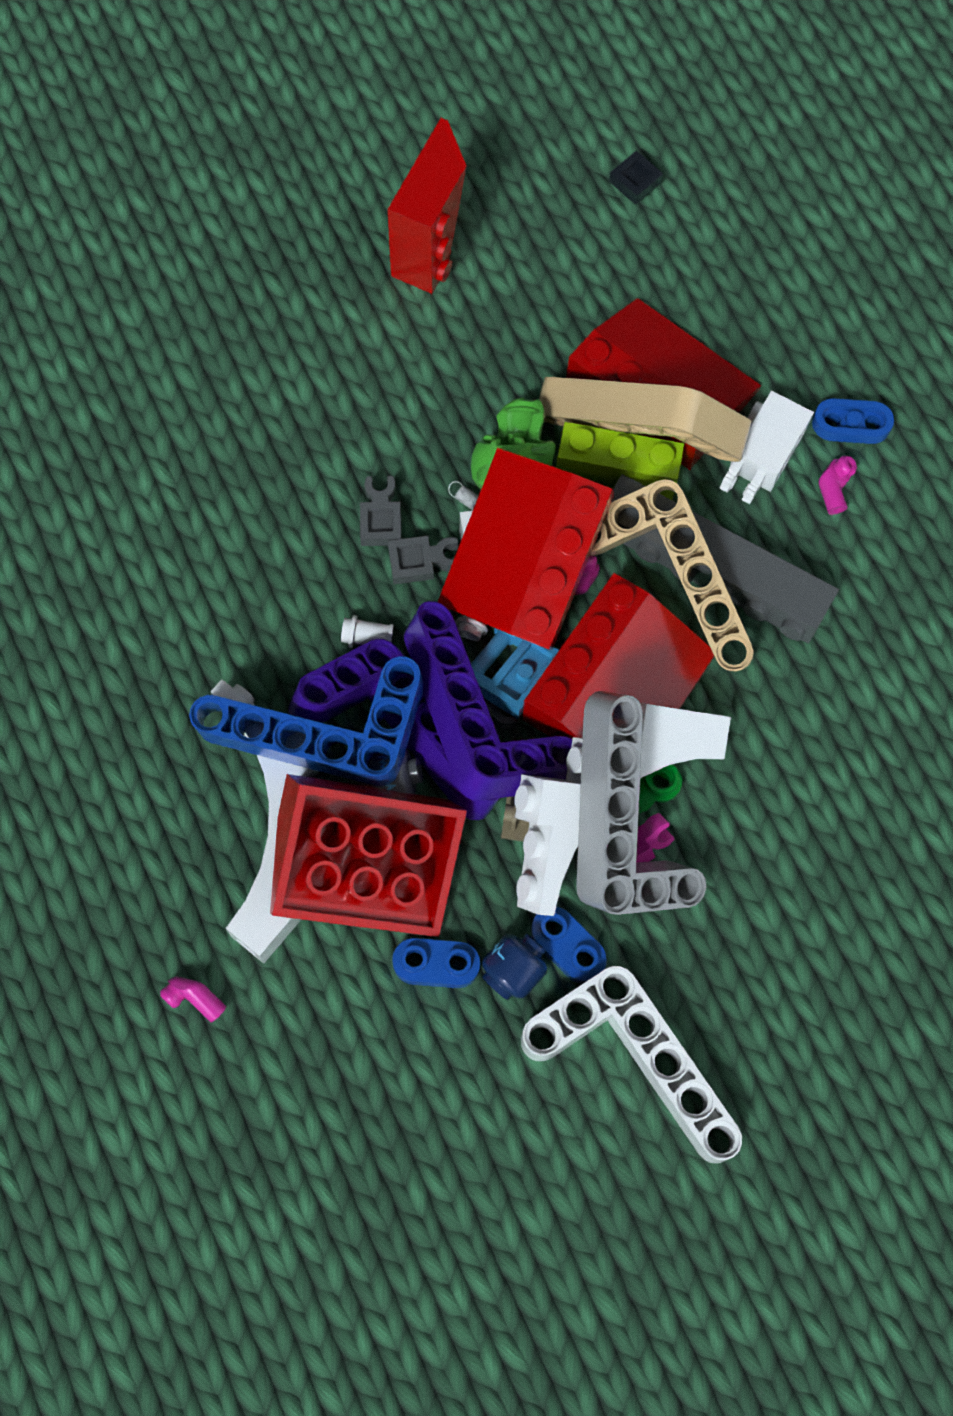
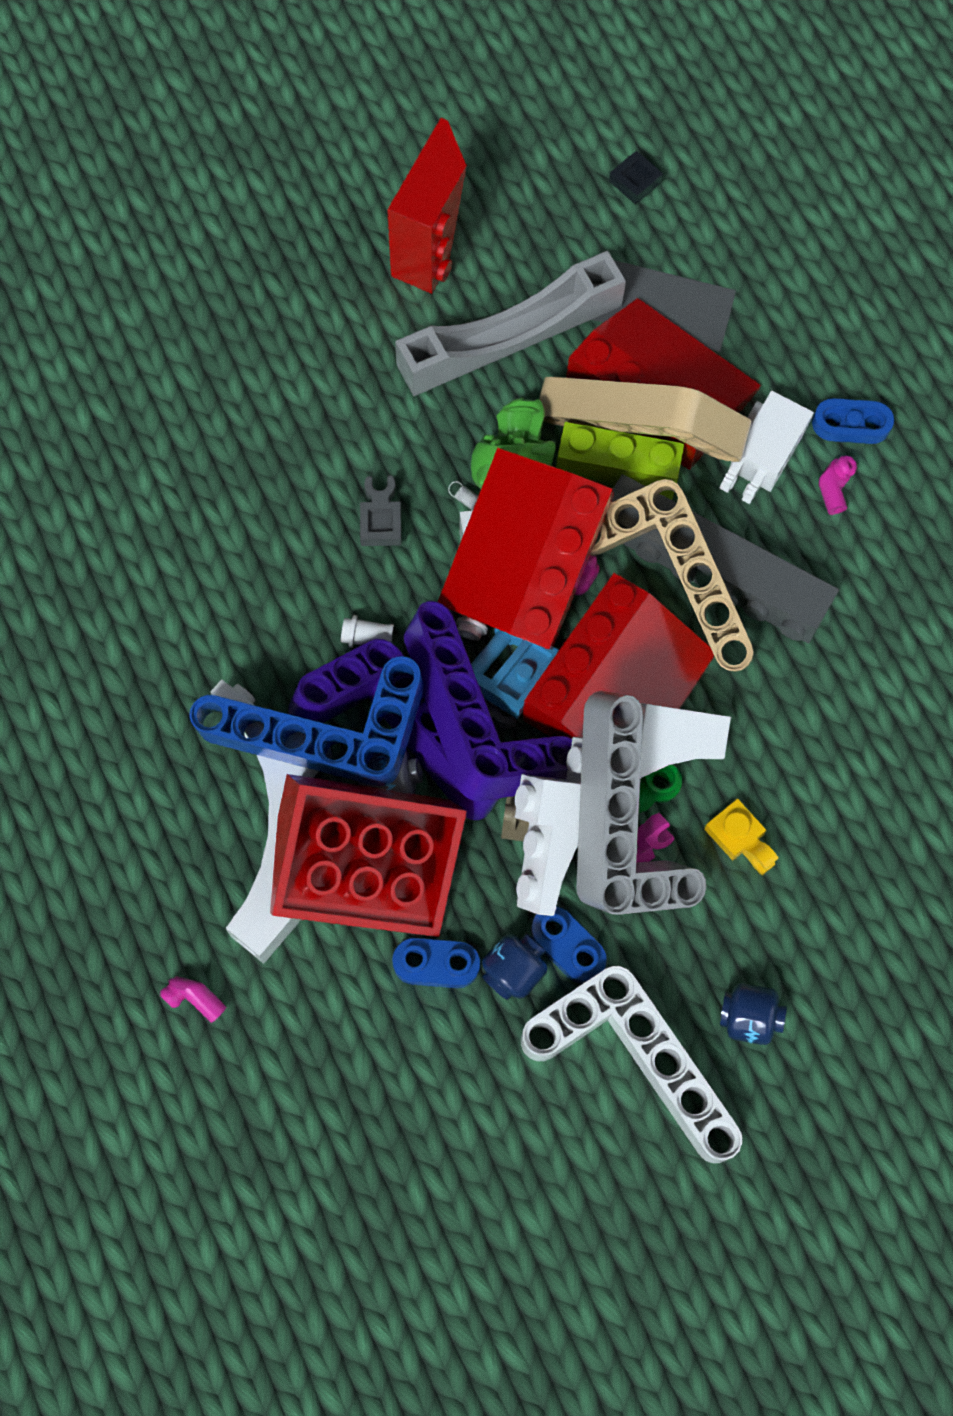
dark grey plate [388,536,458,585] -> none
none -> light grey arch [395,251,626,396]
none -> dark grey sticker [591,260,736,352]
none -> yellow plate [704,799,779,876]
none -> dark blue head [720,983,787,1045]

